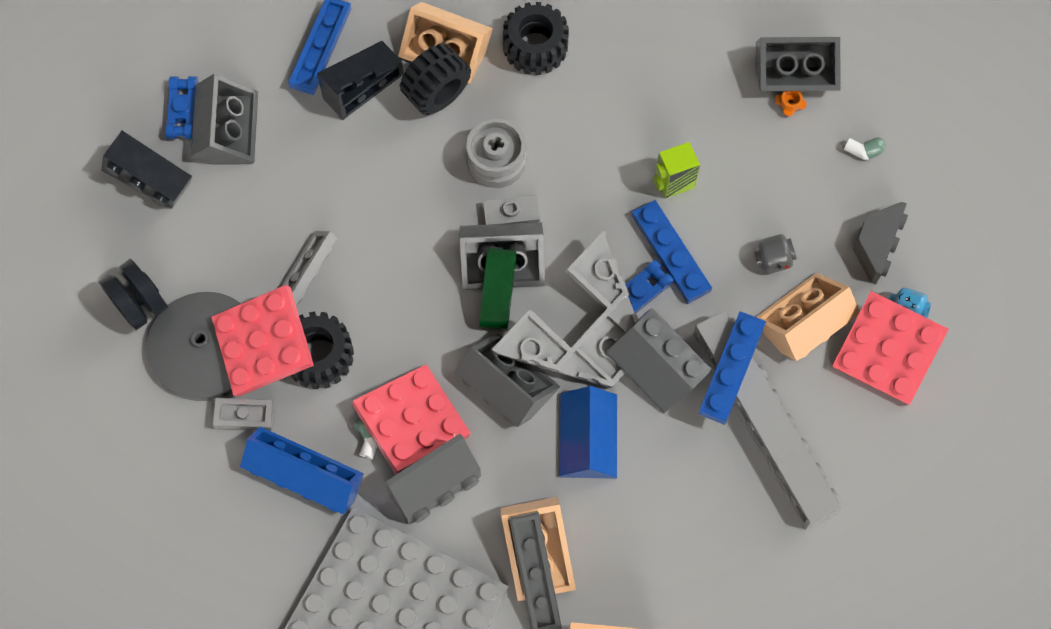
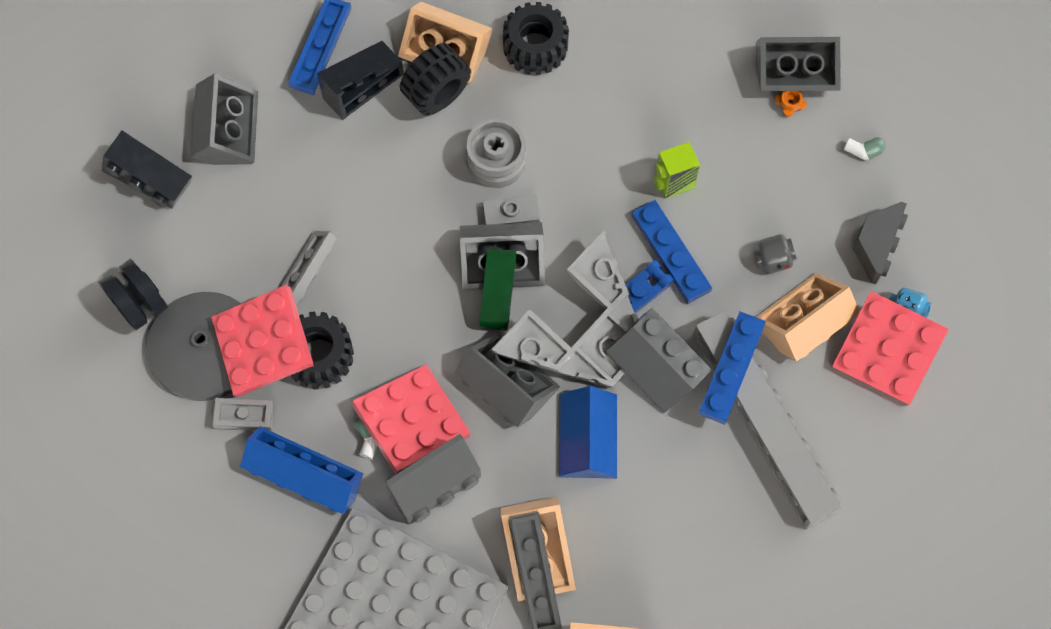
blue plate [165,76,198,140] -> none

